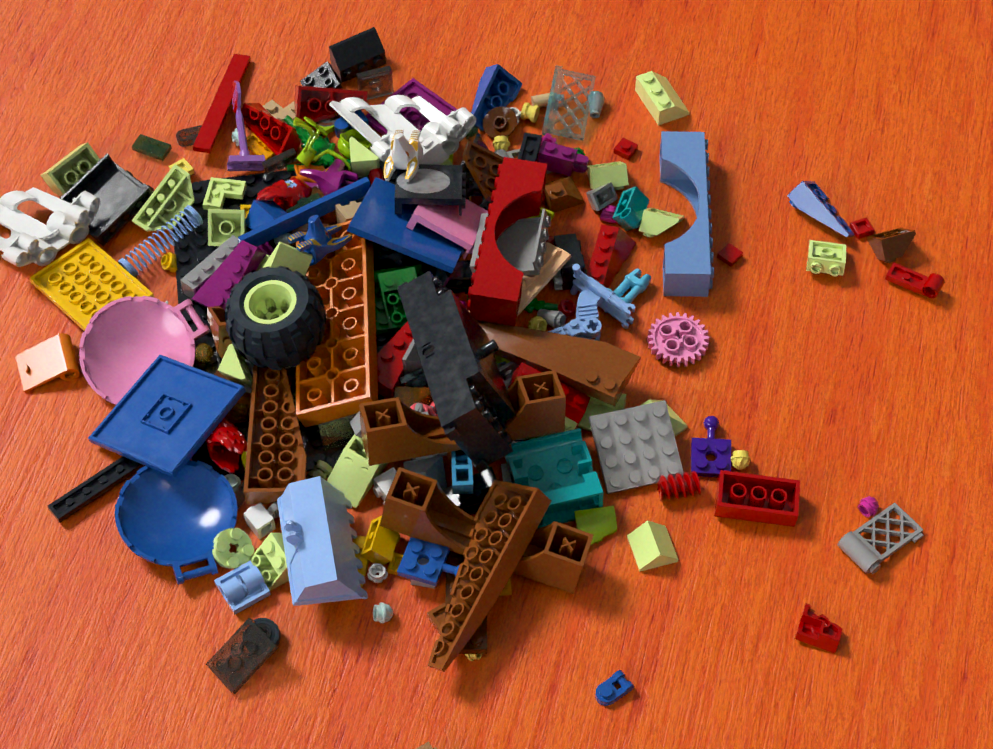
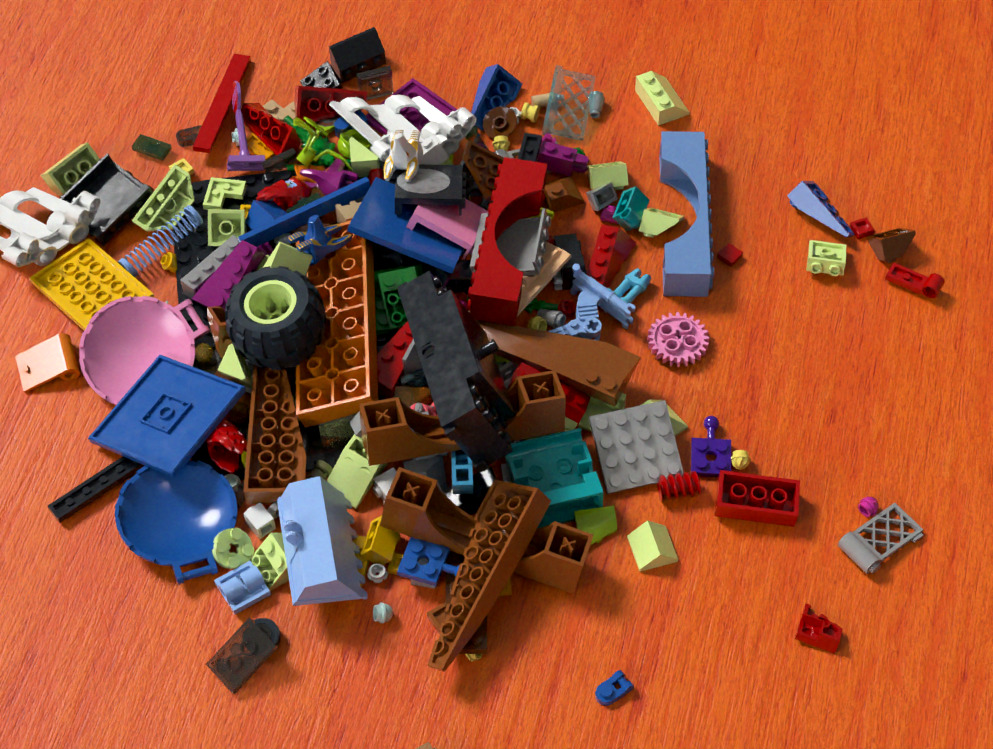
red plate [614,138,638,160] -> none

